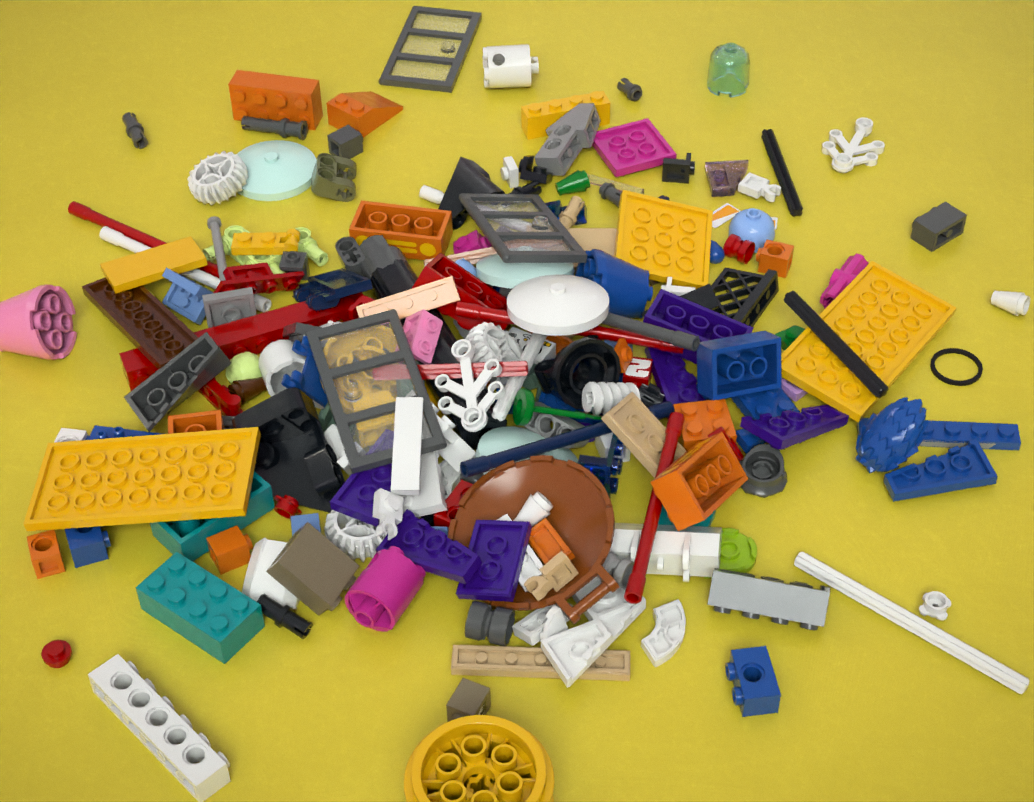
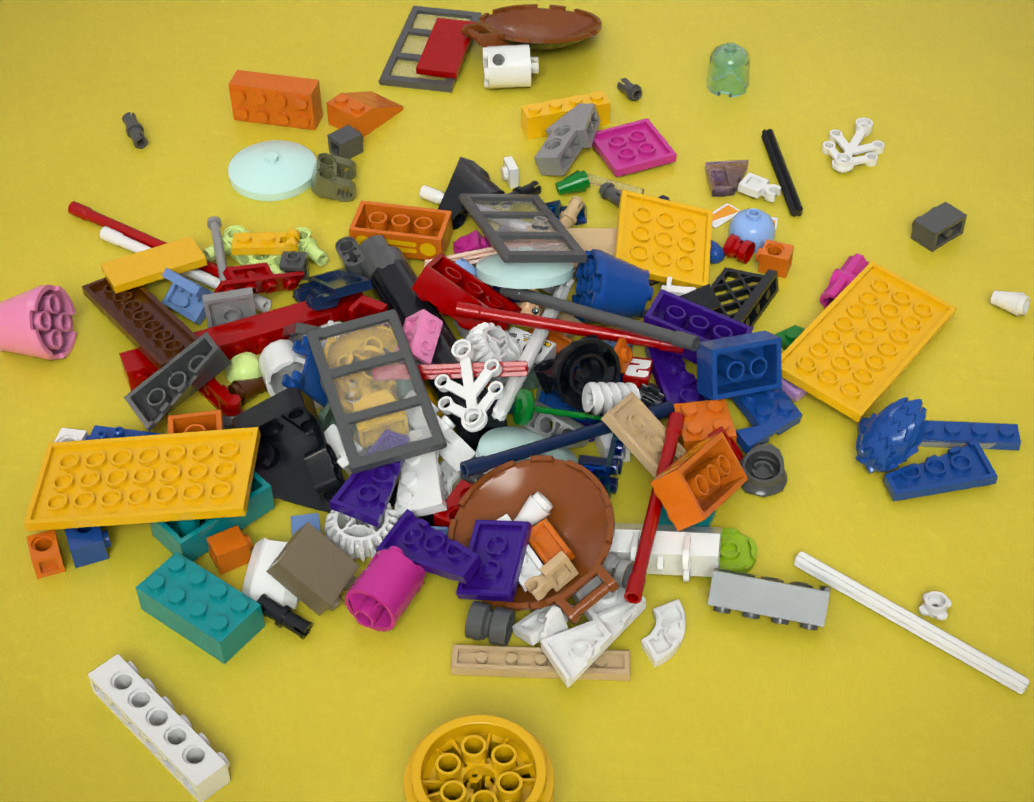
red plate [41,640,72,668] -> none
white gear [187,151,249,205] -> none
dark grey pin [241,116,308,140] -> none
red plate [274,495,302,519] -> none
light nougat tile [356,276,461,320] -> none
white plate [372,488,404,541] -> none
white tile [391,397,424,495] -> none
dark tan brick [446,678,491,722] -> none
white dish [507,275,609,336] -> none
black bracket [519,155,553,184] -> none
black bracket [662,153,695,184] -> none
blue brick [725,646,781,717] -> none
dark purple wing [740,405,849,450] -> none
black axle [784,291,889,398] -> none
black piece [930,348,983,386] -> none
none -> red tile [416,17,477,79]
none -> dark orange dish [461,4,602,50]

